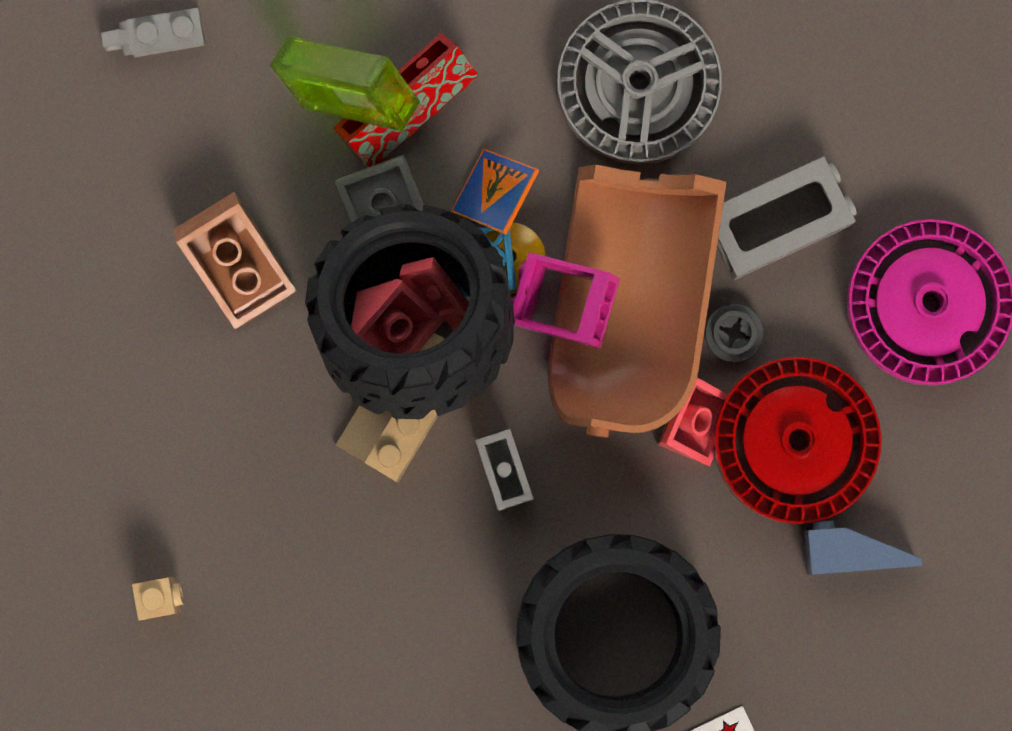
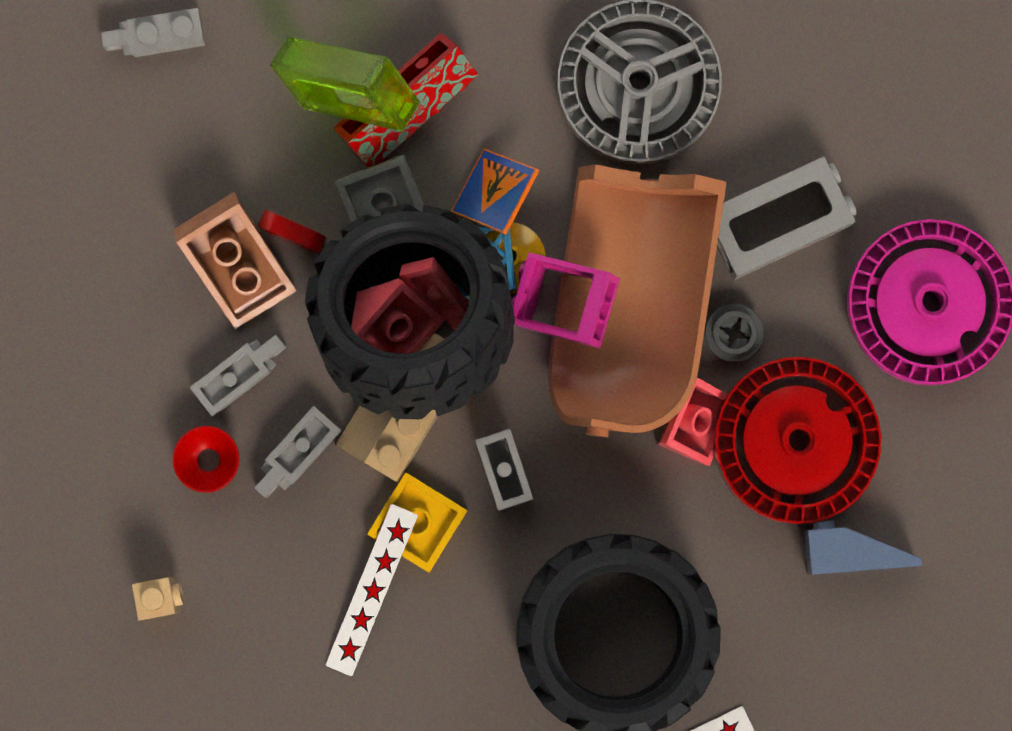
none -> red piece [172,426,240,493]
none -> light grey hinge [190,335,287,417]
none -> light grey hinge [254,406,341,499]
none -> red beam [257,210,327,254]
none -> white sticker [326,504,418,676]
none -> yellow tile [367,472,468,573]

